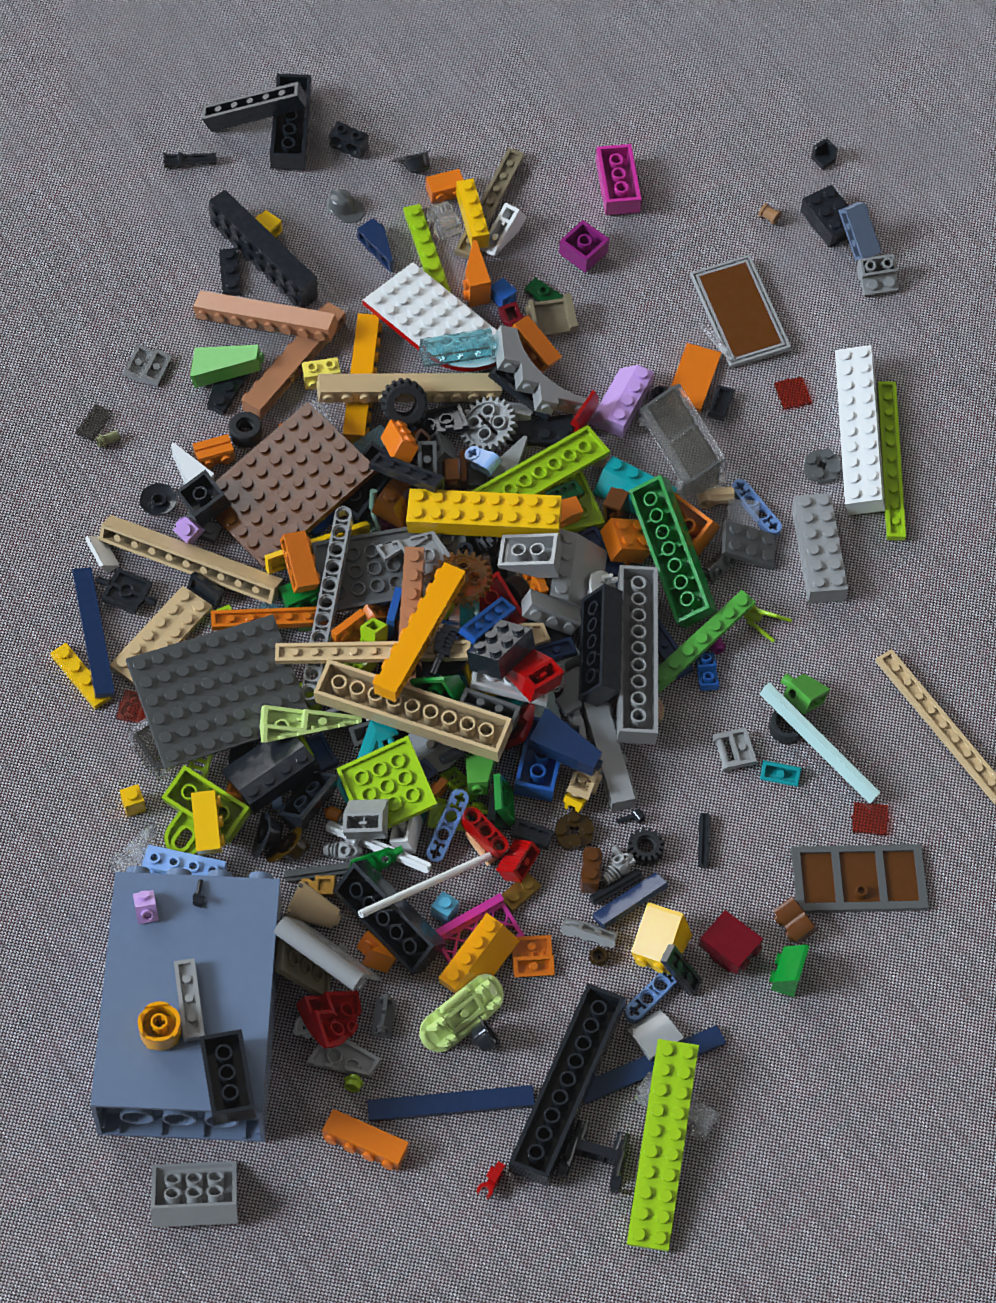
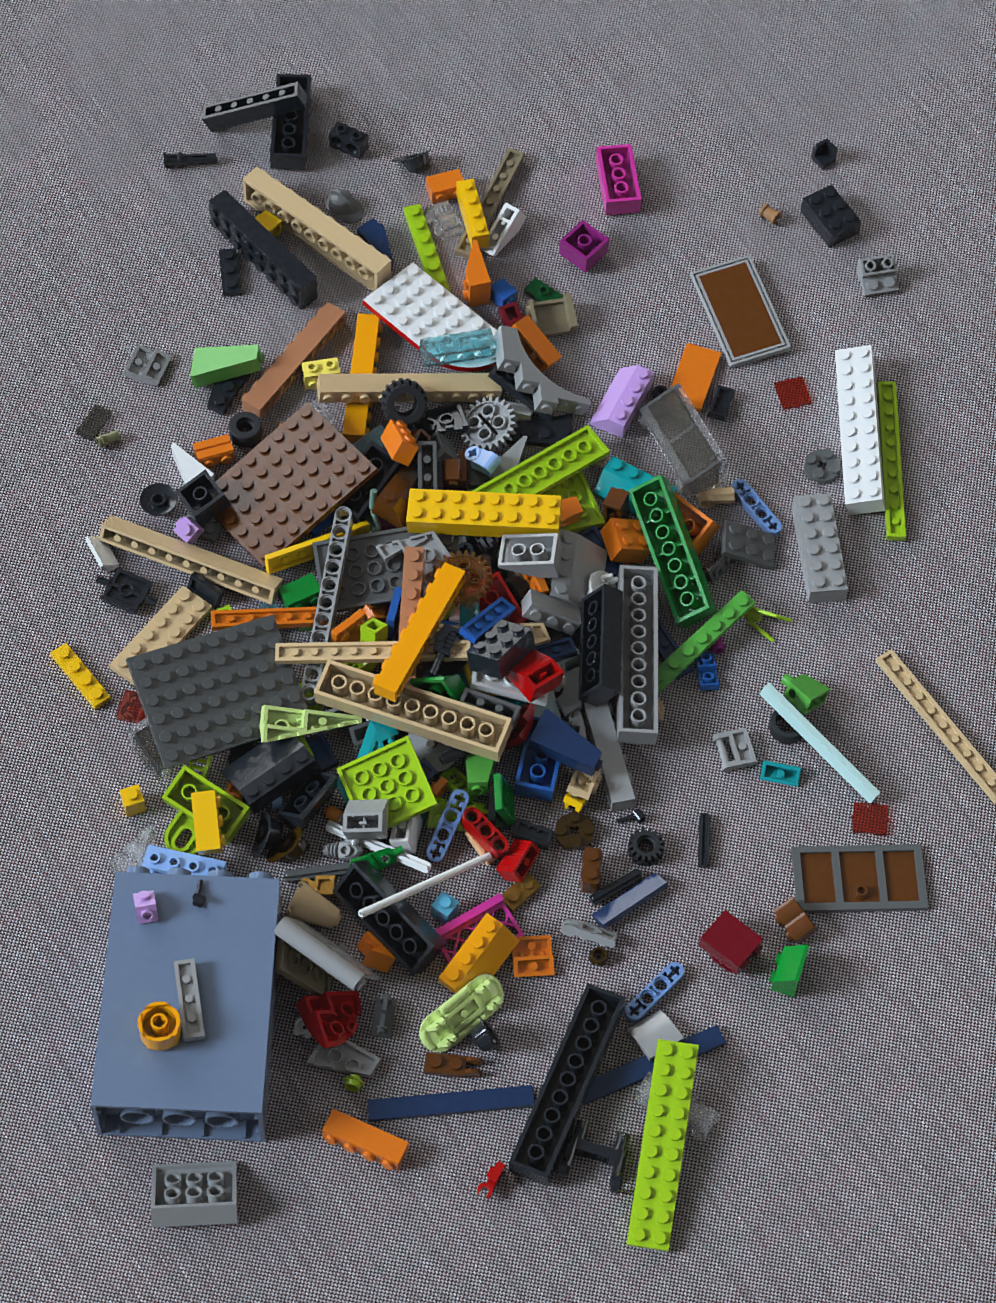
dark blue tile [72,567,115,698] -> none
nougat brick [193,290,338,342] -> none
black brick [199,1029,256,1125] -> none
orange brick [280,530,321,594] -> none
black fence [369,452,445,493] -> none
dark green plate [544,479,585,499] -> none
red slope [570,390,599,433] -> none
light grey piece [601,846,636,885] -> none
yellow slope [631,902,693,975] -> none
black plate [660,944,703,996] -> none
clear bar [700,324,736,363] -> none
clear piece [727,498,760,529] -> none
sand blue brick [838,202,881,260] -> none
none -> tan brick [242,166,391,292]
none -> reddish brown hinge [424,1052,483,1078]

